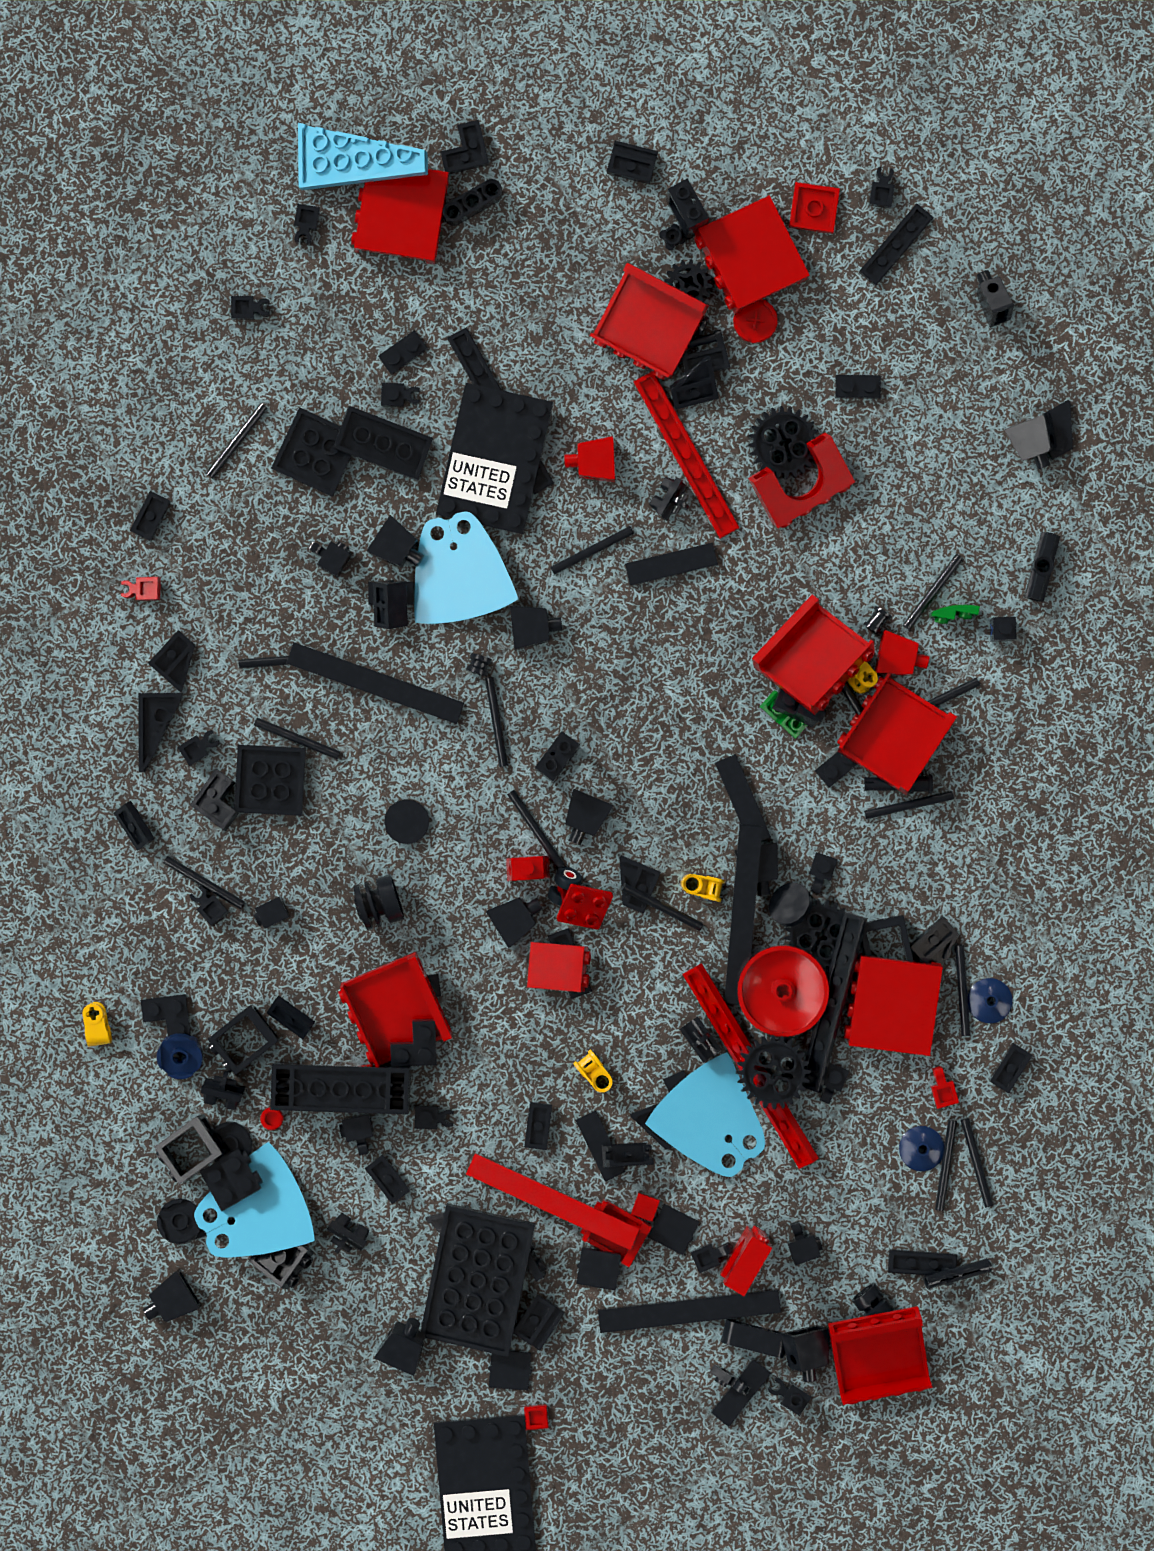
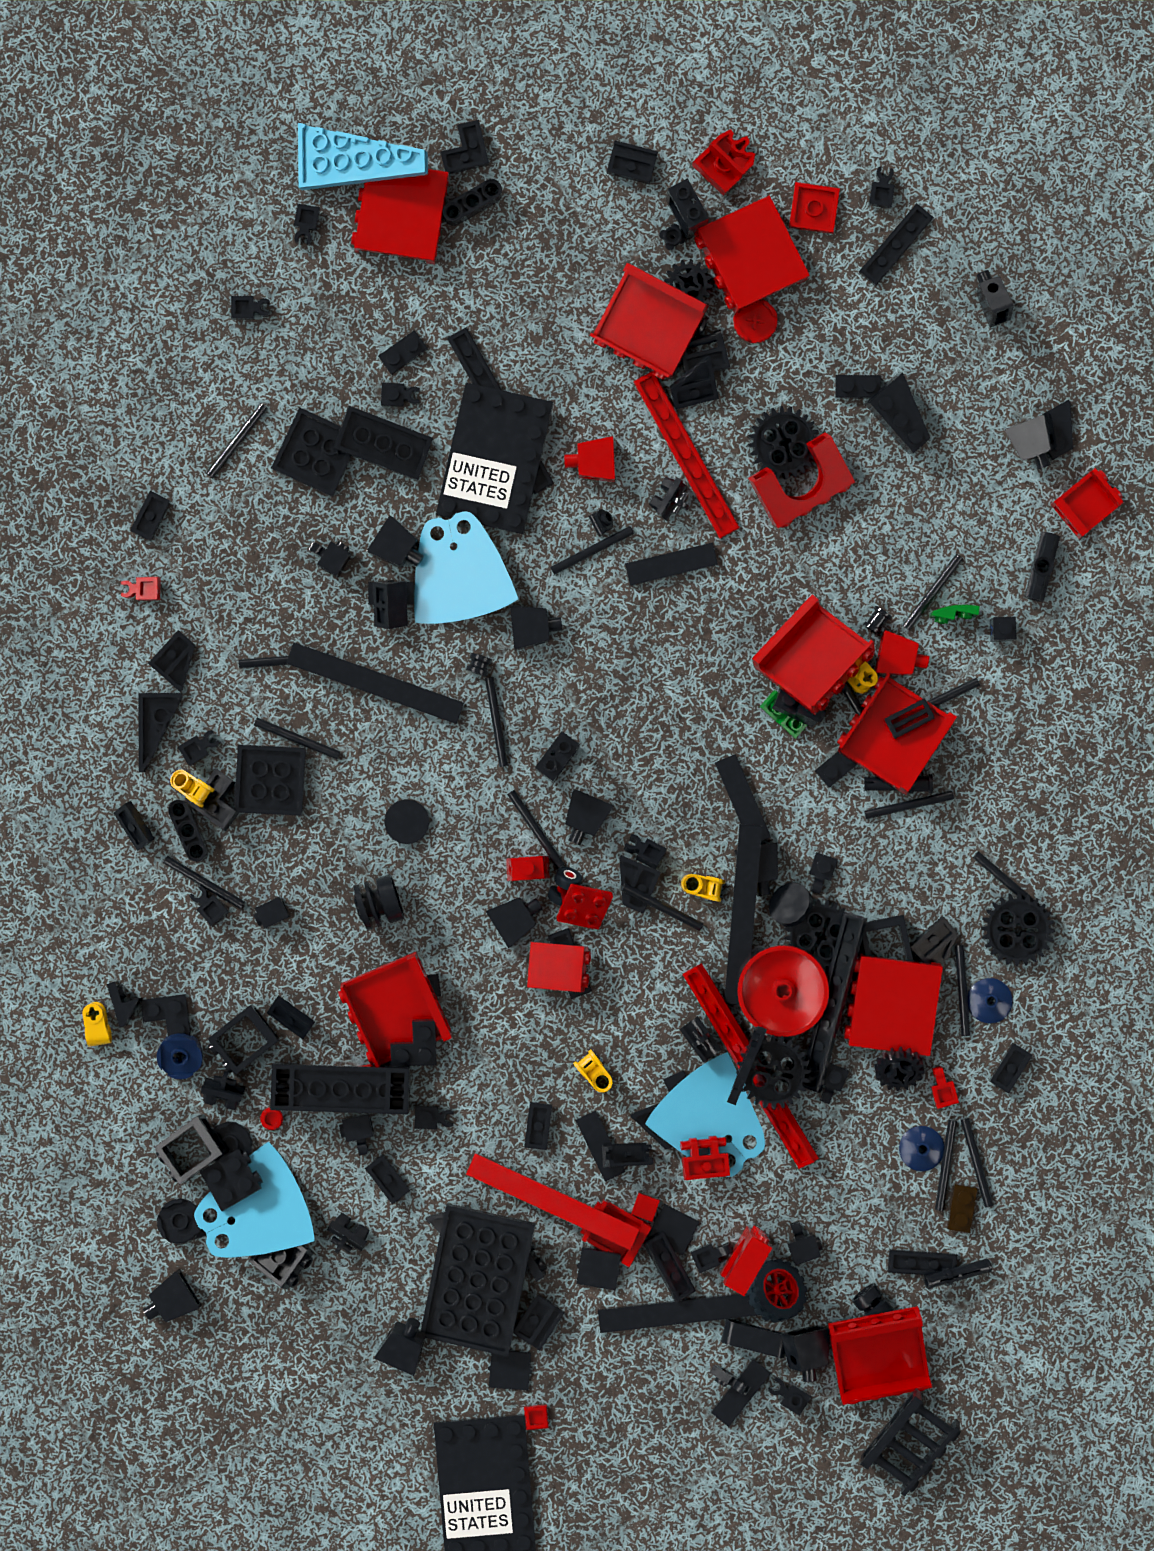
none -> black slope [107,981,142,1028]
none -> black beam [168,800,209,862]
none -> yellow piece [170,770,215,808]
none -> black plate [588,509,613,536]
none -> black plate [624,834,667,870]
none -> black tile [643,1231,696,1302]
none -> red plate [680,1136,730,1180]
none -> red plate [692,129,755,196]
none -> black wing [727,1026,767,1105]
none -> black wheel [747,1259,807,1323]
none -> black fence [860,1388,961,1496]
none -> black wedge [864,372,930,454]
none -> black gear [874,1047,925,1091]
none -> black tile [884,698,935,739]
none -> dark brown plate [947,1184,977,1233]
none -> black bar [973,851,1047,912]
none -> black gear [981,892,1055,966]
none -> red panel [1050,468,1124,539]

